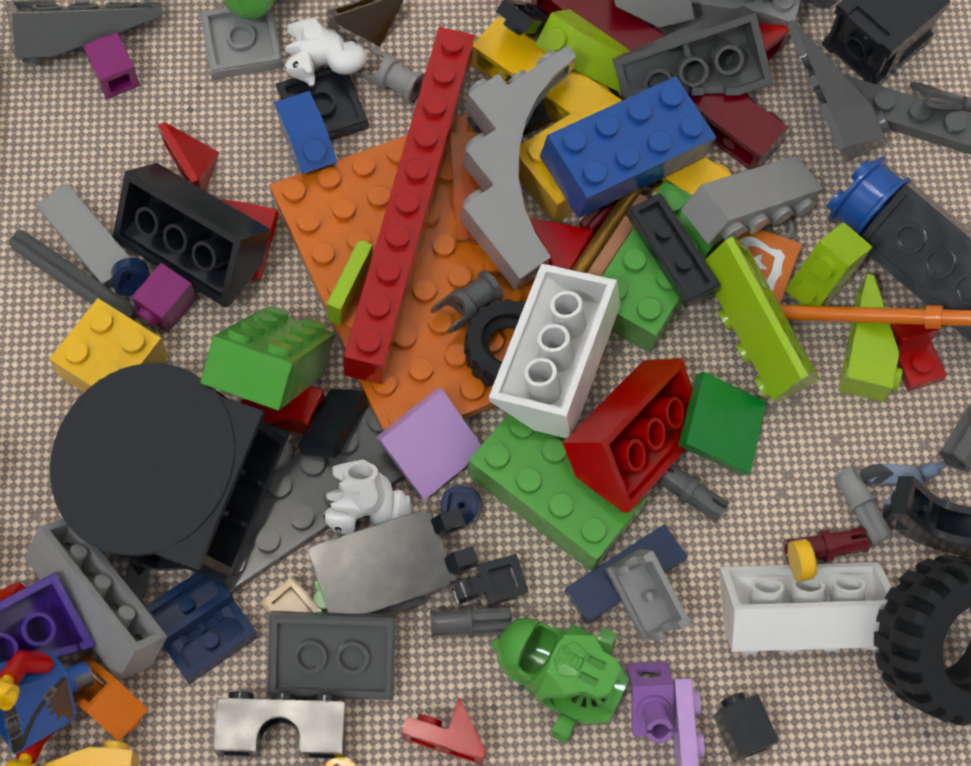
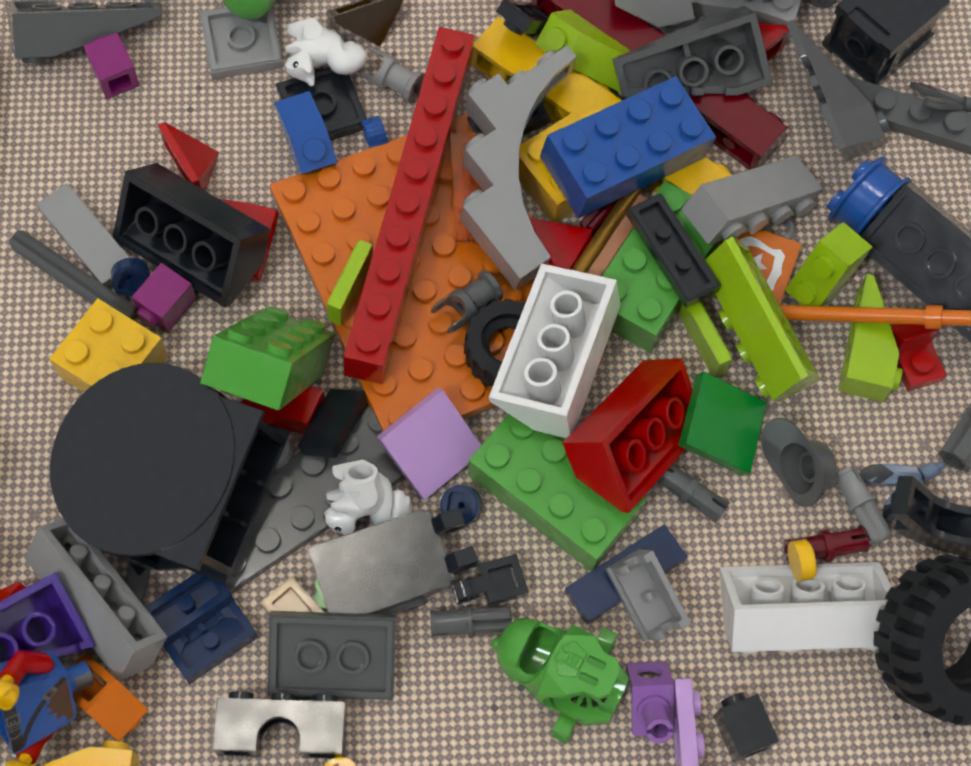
slope [402,698,486,765] -> none
none -> blue axle [361,115,388,148]
none -> lime tile [678,301,732,378]
none -> dark grey piece [761,418,839,506]

